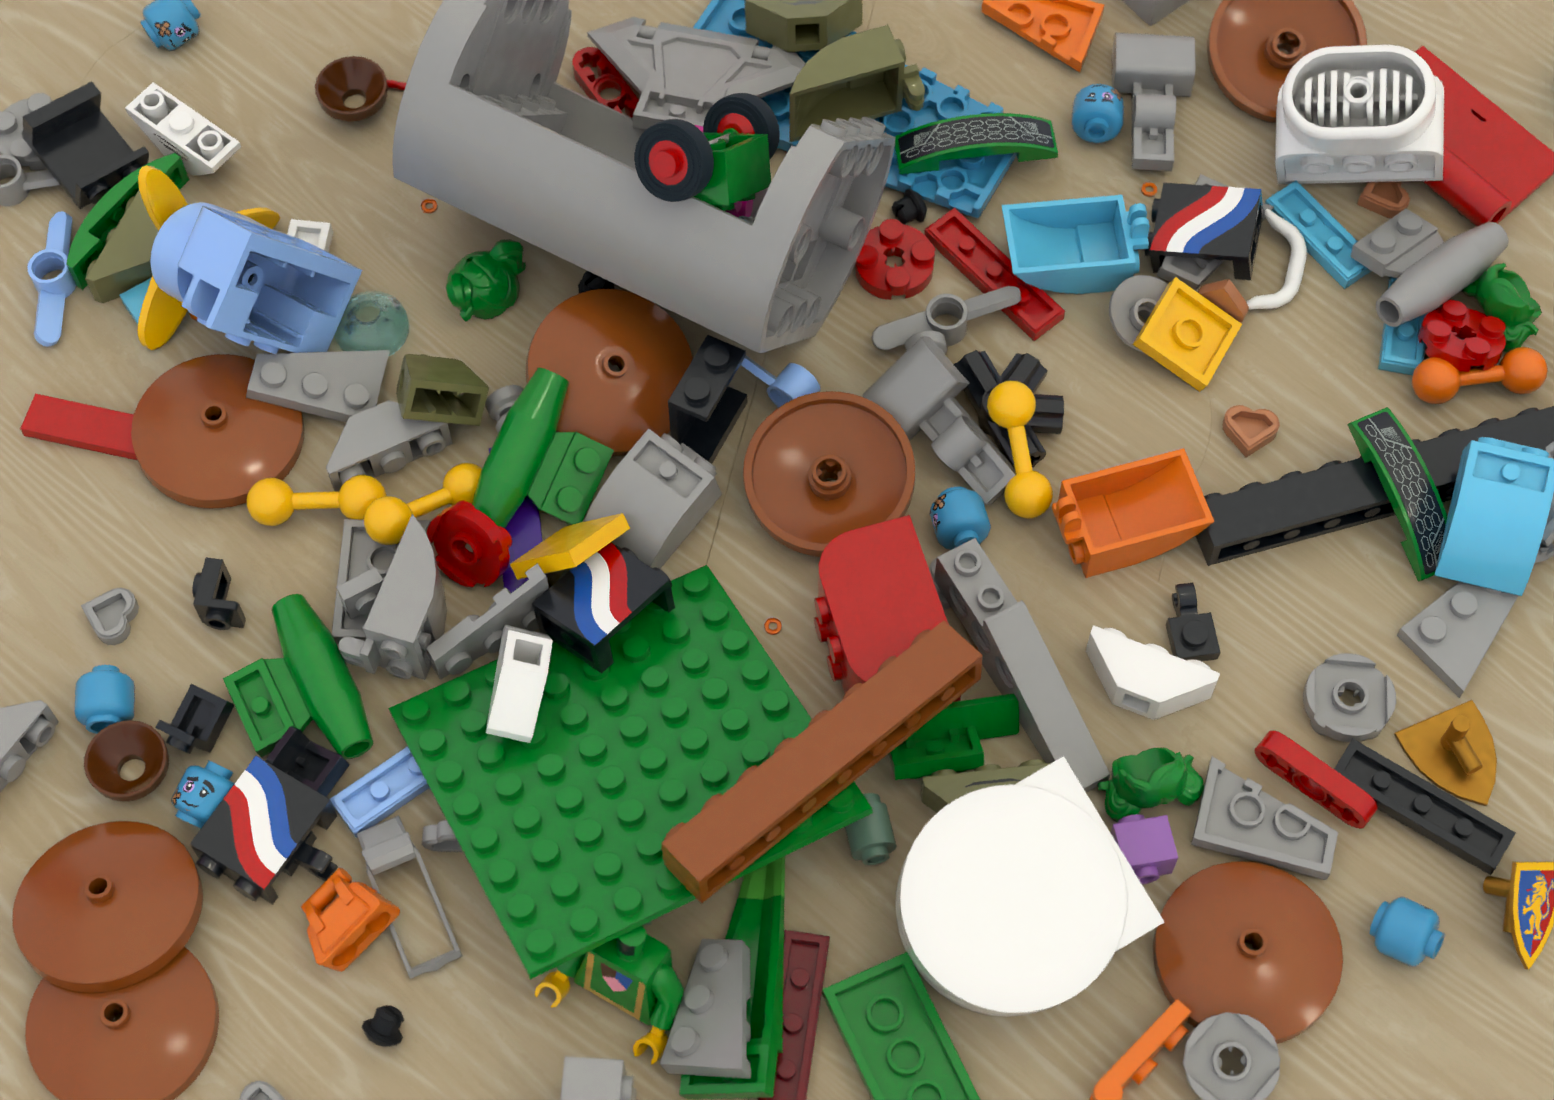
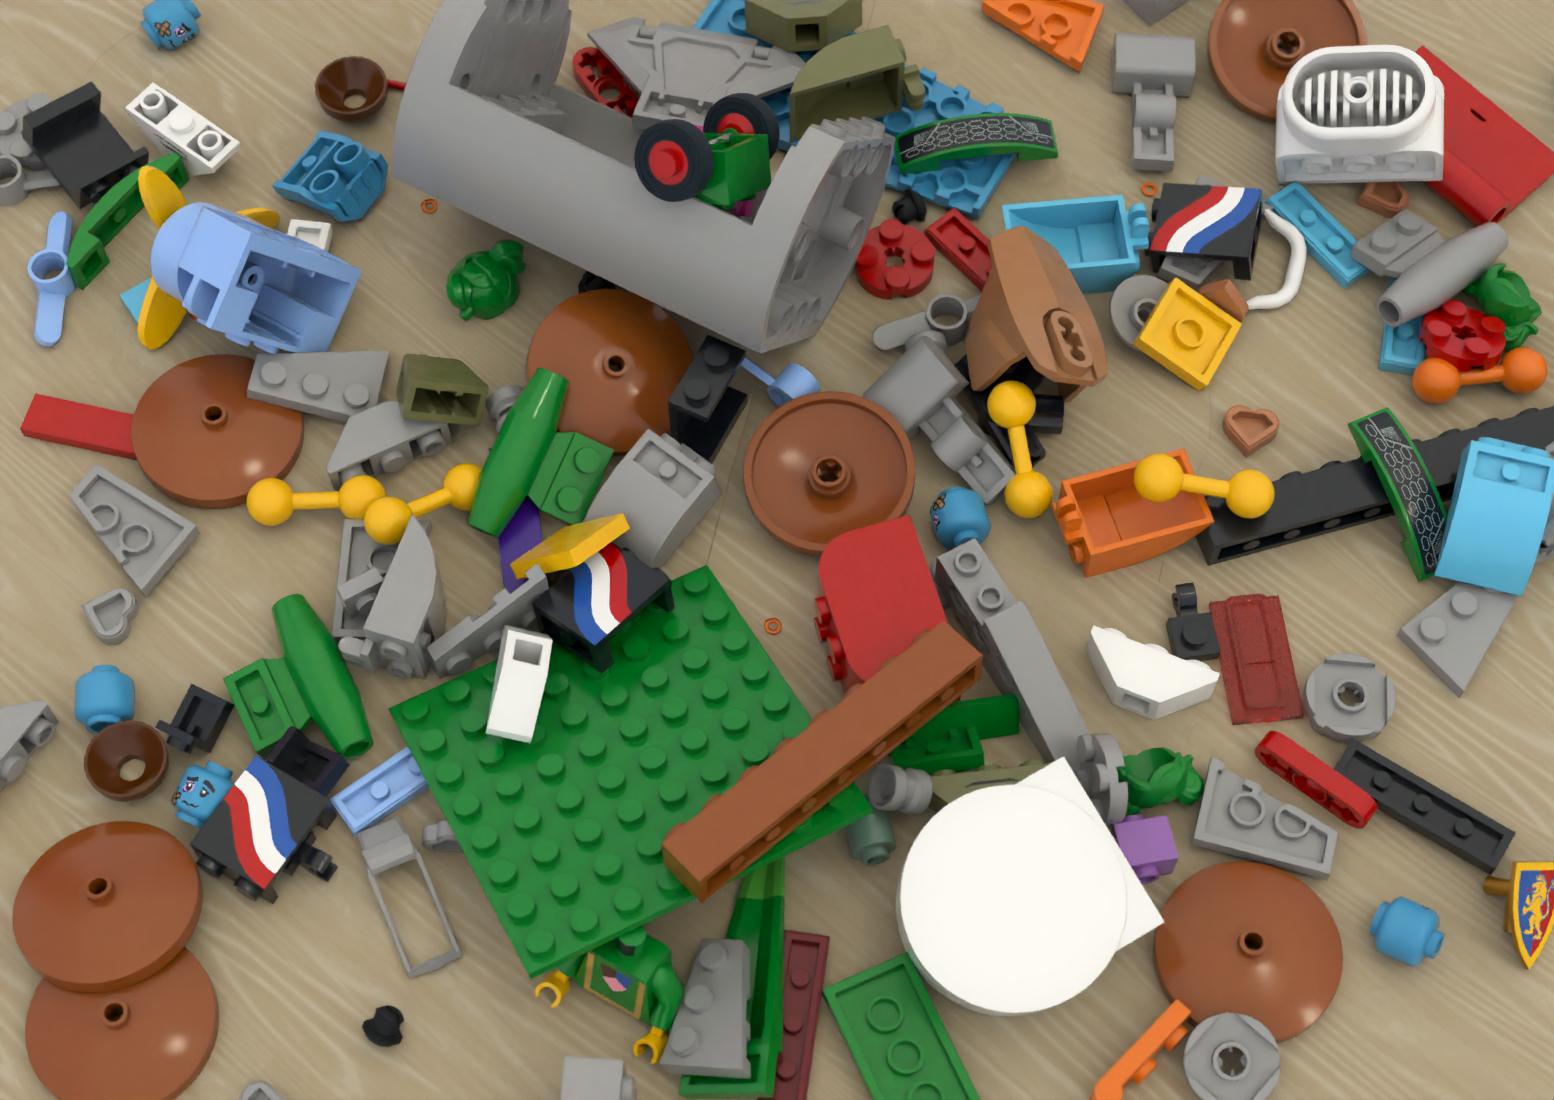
olive slope [86,190,158,303] -> none
black bracket [192,557,246,630] -> none
orange piece [301,867,400,972] -> none
clear light blue piece [335,291,409,356] -> none
red plate [427,500,512,588] -> none
dark azure head [1071,84,1124,143] -> none
pearl gold shield [1394,700,1497,806] -> none
none -> light grey wing [69,464,200,598]
none -> dark azure slope [272,130,388,222]
none -> light grey wheel [868,764,932,815]
none -> medium nougat piece [965,225,1107,403]
none -> light grey plate [1074,733,1128,826]
none -> yellow piece [1134,453,1275,519]
none -> clear red piece [1209,594,1304,725]

